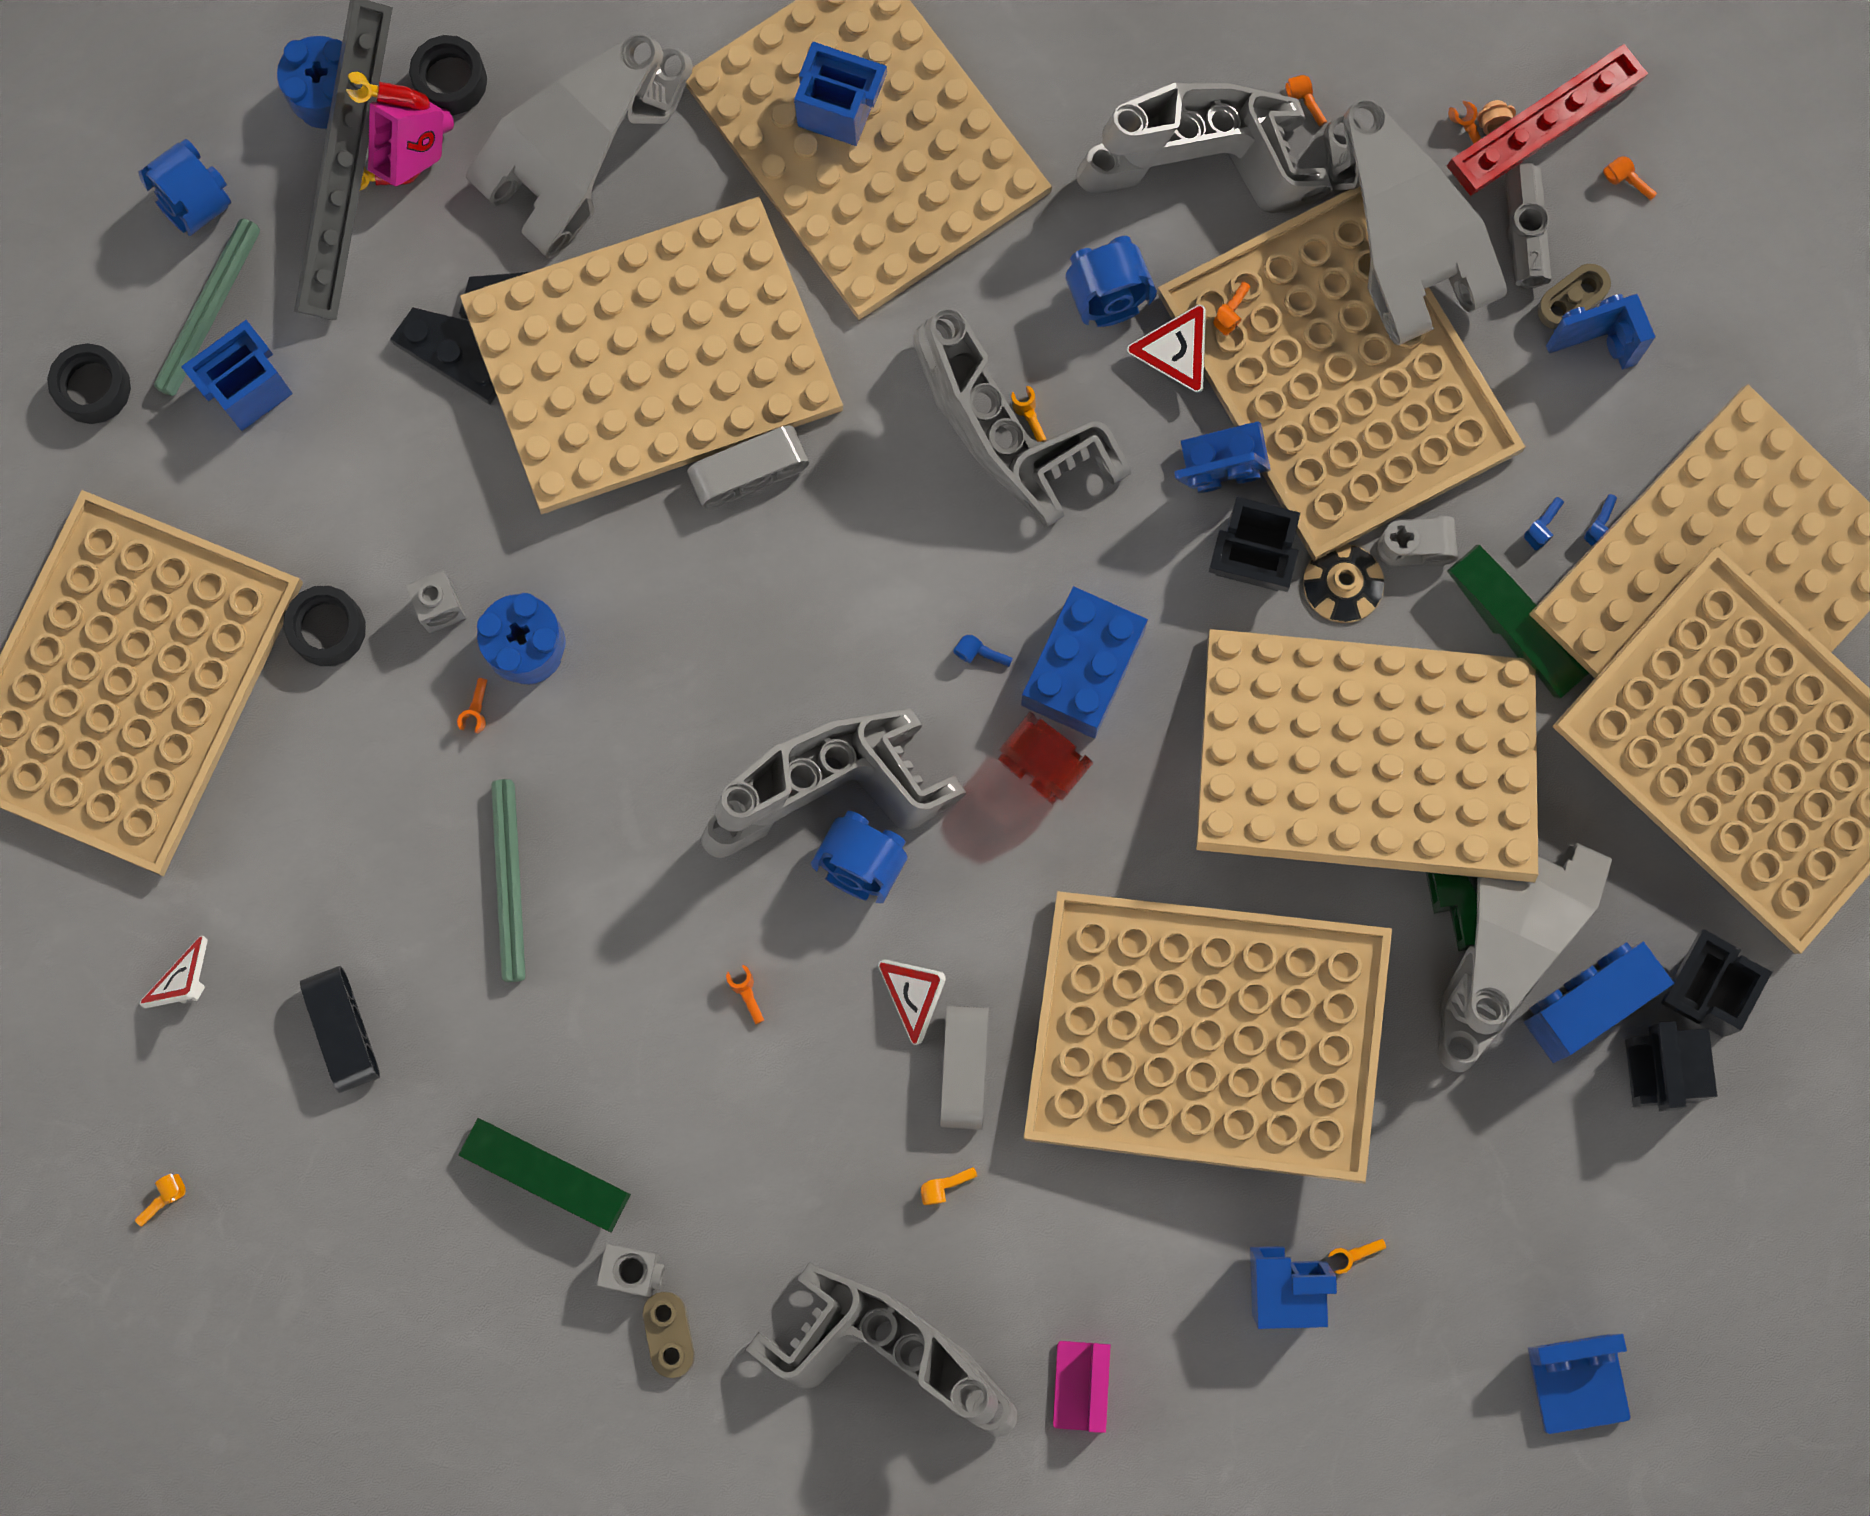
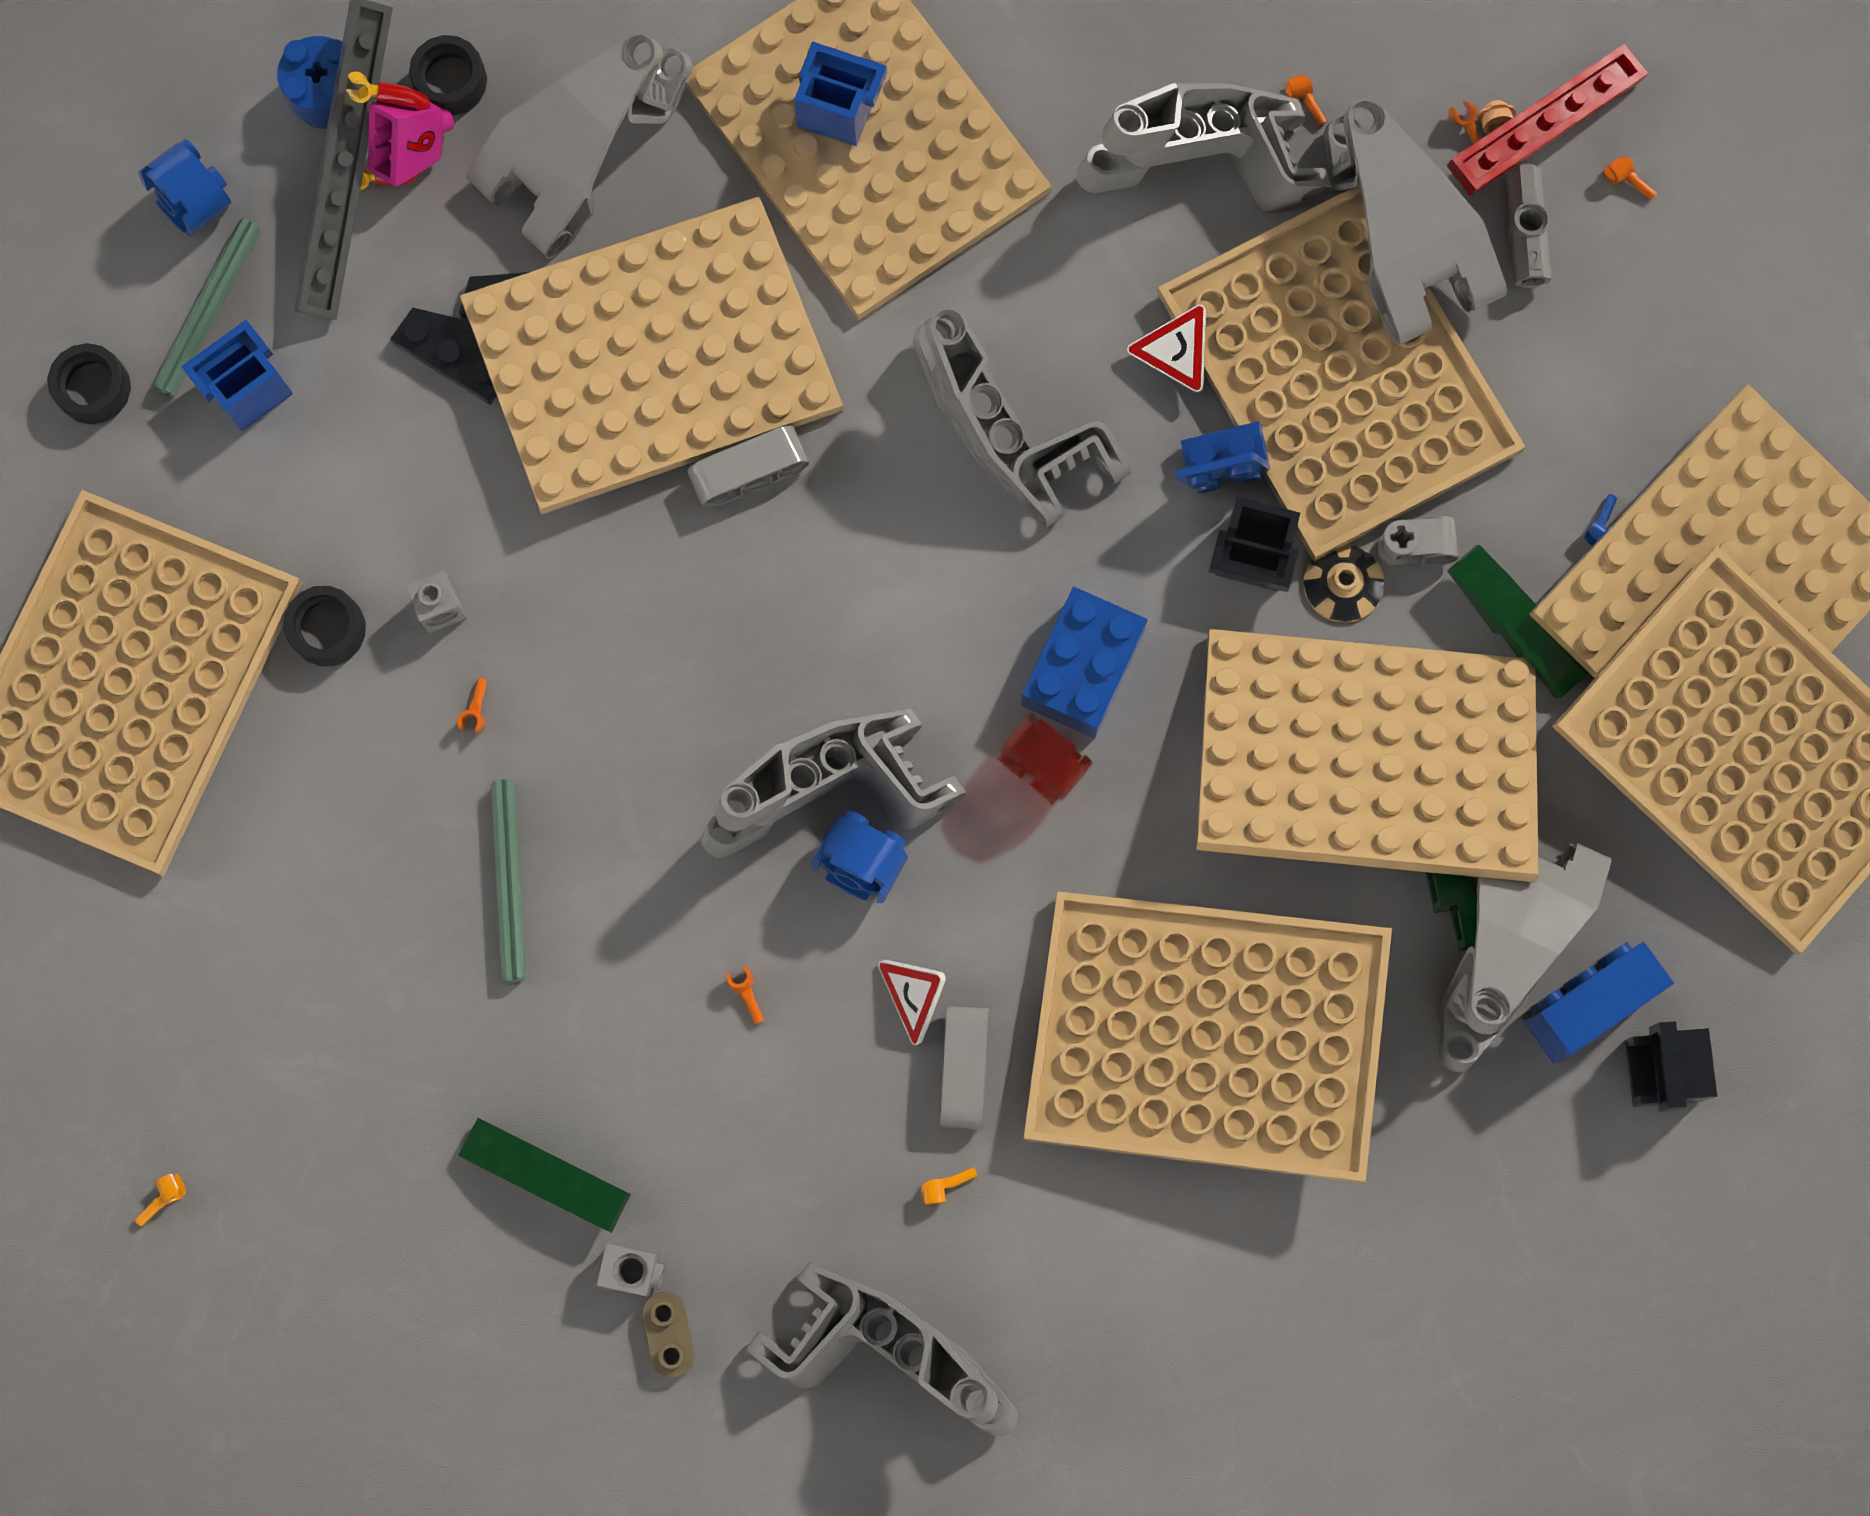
white piece [140,935,208,1008] -> none
black beam [300,965,380,1093] -> none
blue brick [477,593,566,685] -> none
blue hand [953,635,1013,667] -> none
light orange hand [1011,386,1047,442] -> none
dark pink panel [1053,1341,1111,1433] -> none
blue brick [1065,236,1157,327] -> none
orange hand [1213,282,1250,336] -> none
blue plate [1250,1246,1337,1329] -> none
light orange hand [1328,1239,1386,1274] -> none
blue hand [1524,497,1564,551] -> none
blue bracket [1528,1334,1631,1434] -> none
dark tan plate [1537,264,1611,330] -> none
blue bracket [1546,294,1656,370] -> none
black plate [1661,929,1772,1038] -> none

